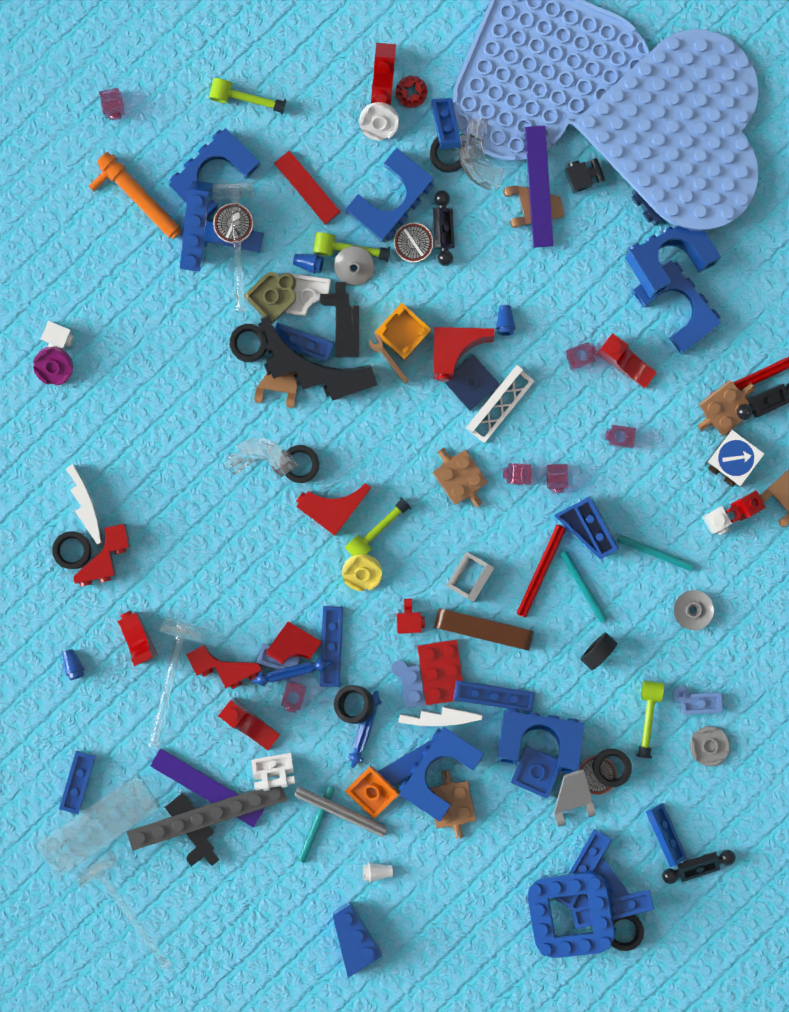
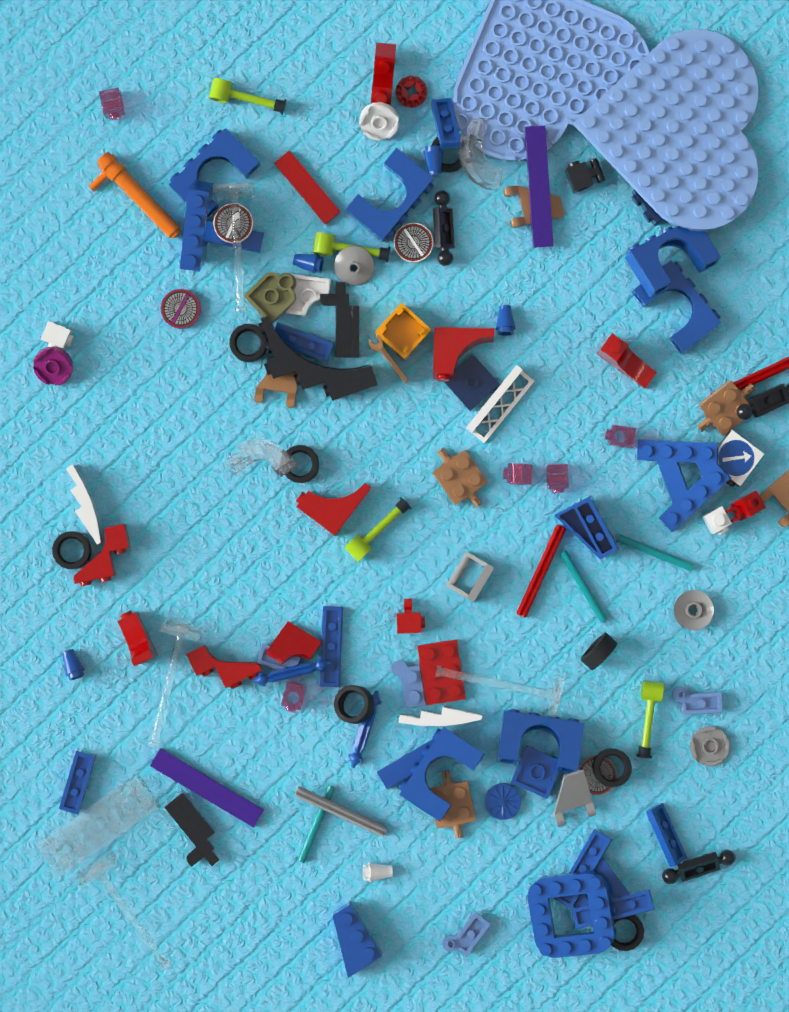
dark grey plate [127,786,287,851] -> none
red arch [218,697,280,751] -> none
white plate [252,753,295,791] -> none
light yellow tile [342,554,382,591] -> none
orange slope [345,765,400,819] -> none
reddish brown beam [434,608,534,651] -> none
blue tile [453,680,535,712] -> none
clear pink brick [565,342,597,371] -> none
none -> tile [161,289,201,329]
none -> blue cone [424,145,444,175]
none -> clear tile [435,665,565,717]
none -> medium blue hinge [443,911,491,956]
none -> blue wheel [485,783,521,820]
none -> blue plate [637,440,731,532]

